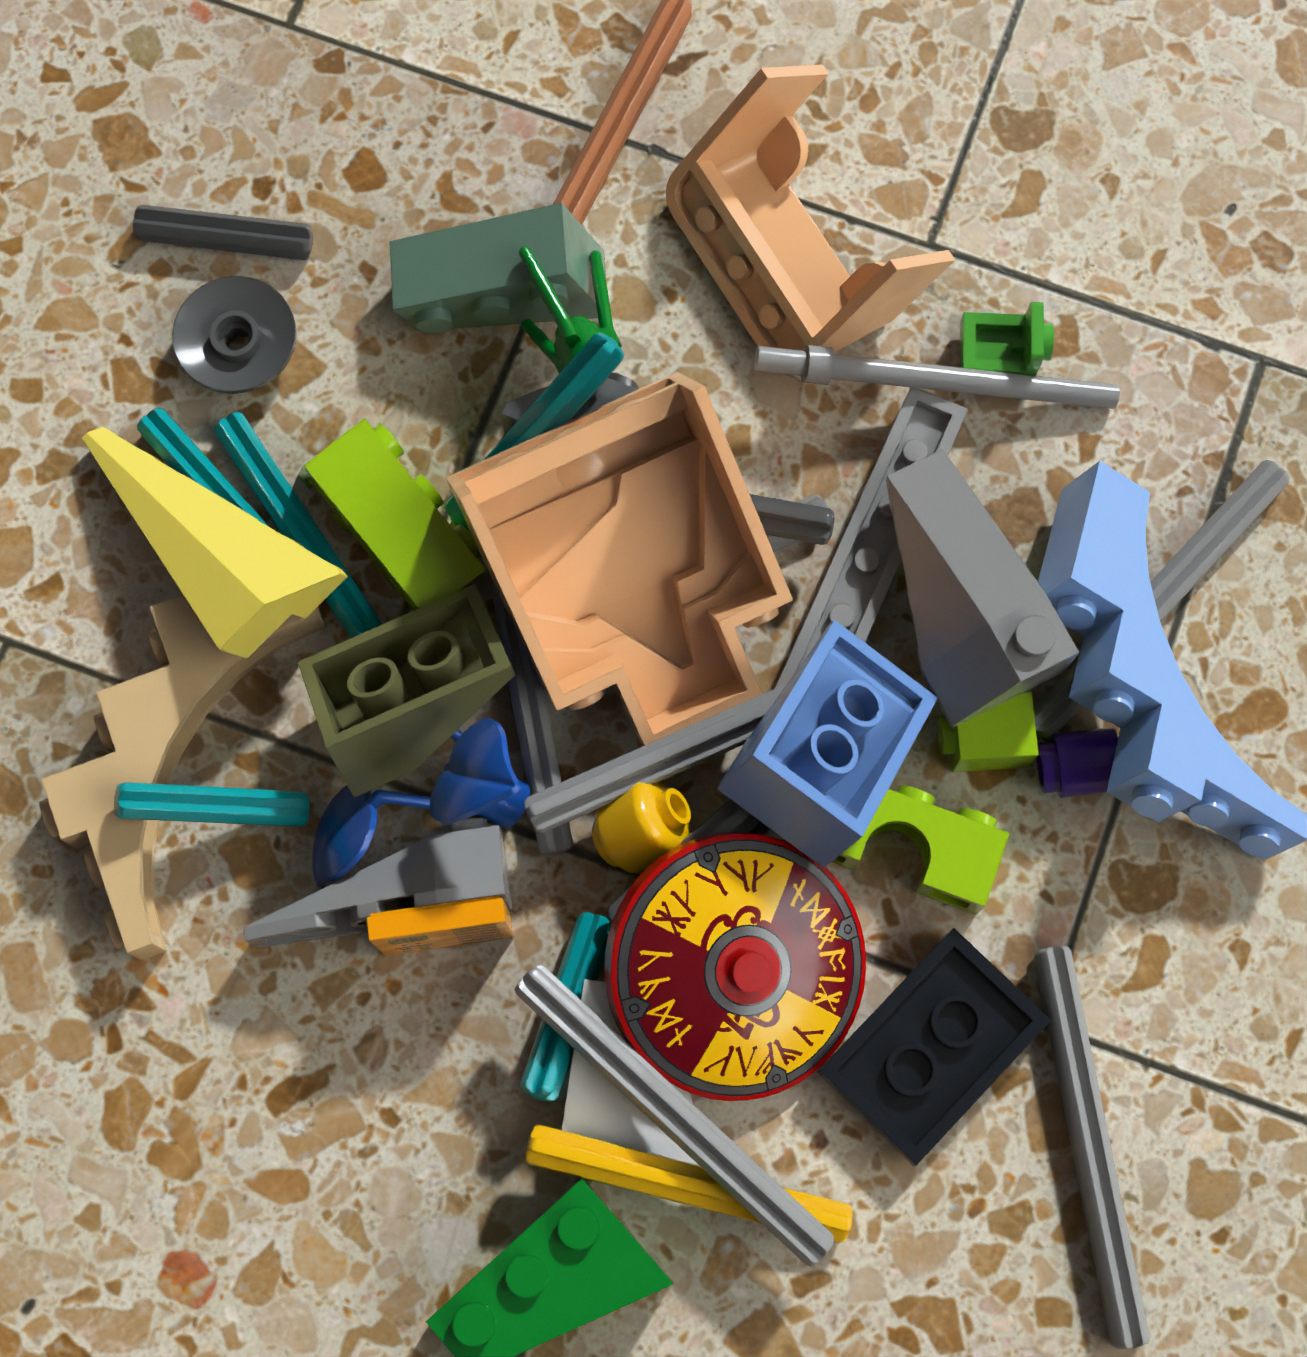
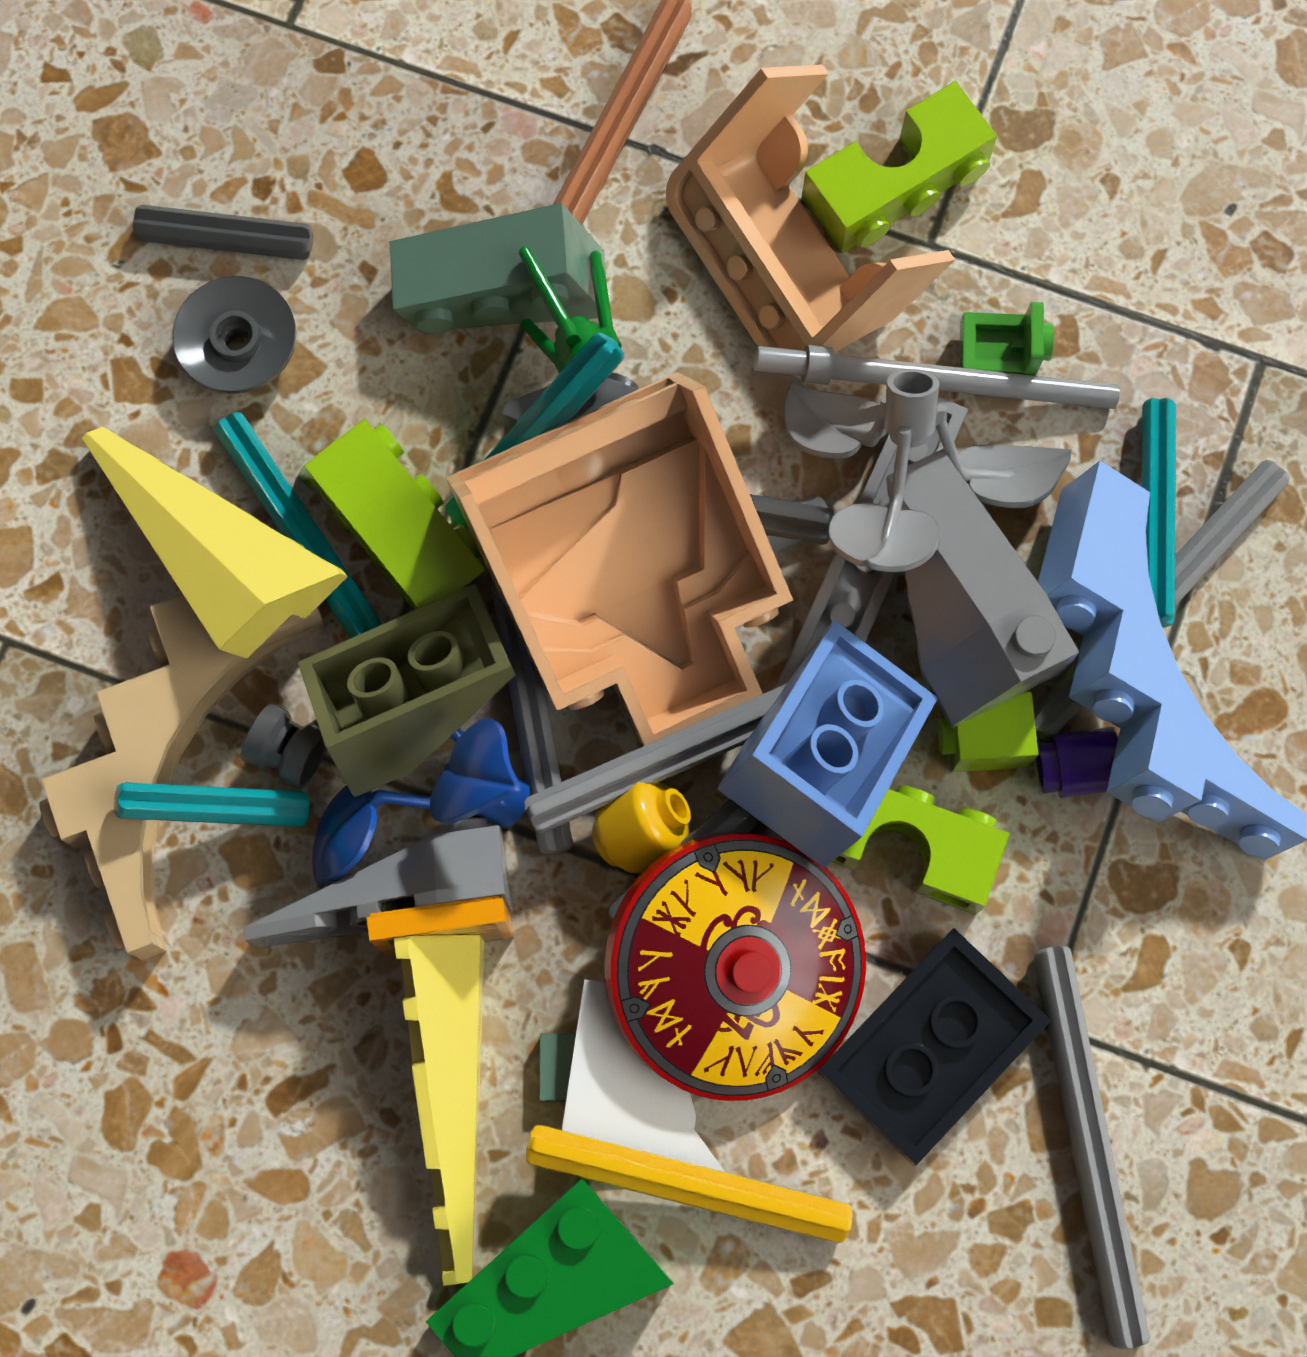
teal axle [137,408,268,526] -> none
light grey axle [515,964,834,1267] -> none
teal axle [520,912,611,1102] -> none
none -> dark grey wheel [241,704,326,789]
none -> light yellow wedge [394,935,485,1286]
none -> light grey plant [784,368,1072,572]
none -> lime arch [801,80,997,254]
none -> teal axle [1141,398,1176,628]

